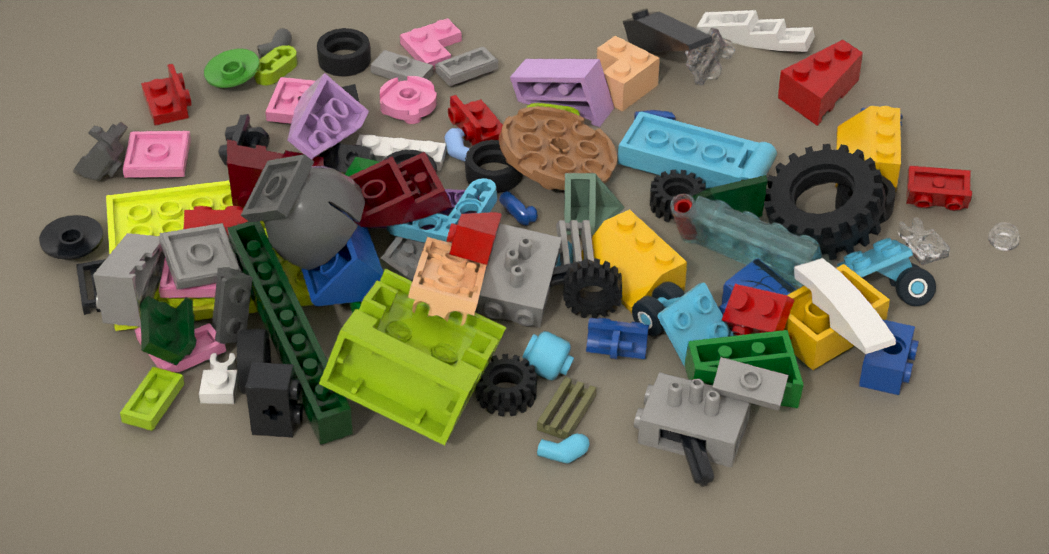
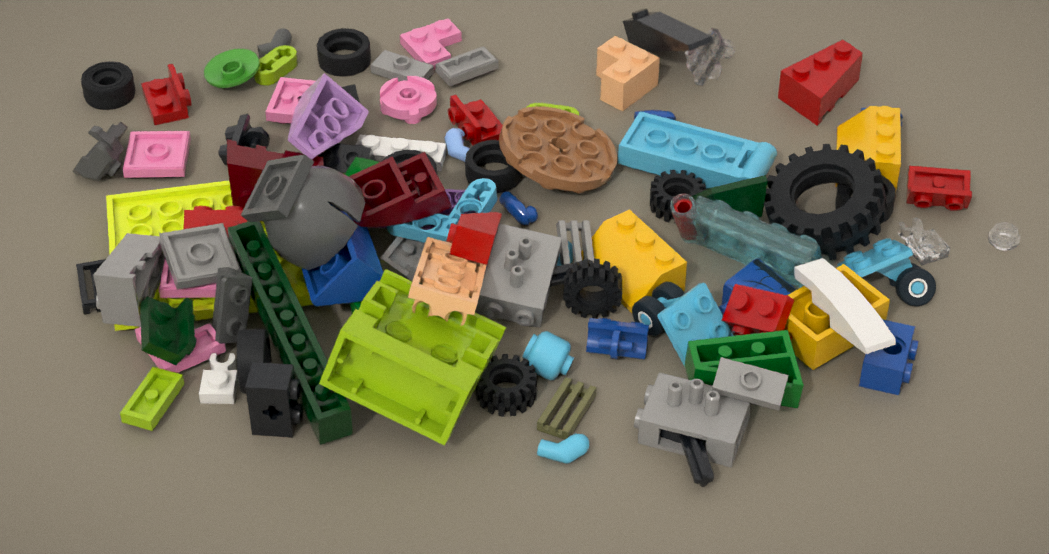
black dish [39,215,103,260] -> none
lavender wedge [510,59,614,127] -> none
sand green slope [564,173,625,236] -> none
white slope [697,10,815,52] -> none
none -> black tyre [81,61,136,110]

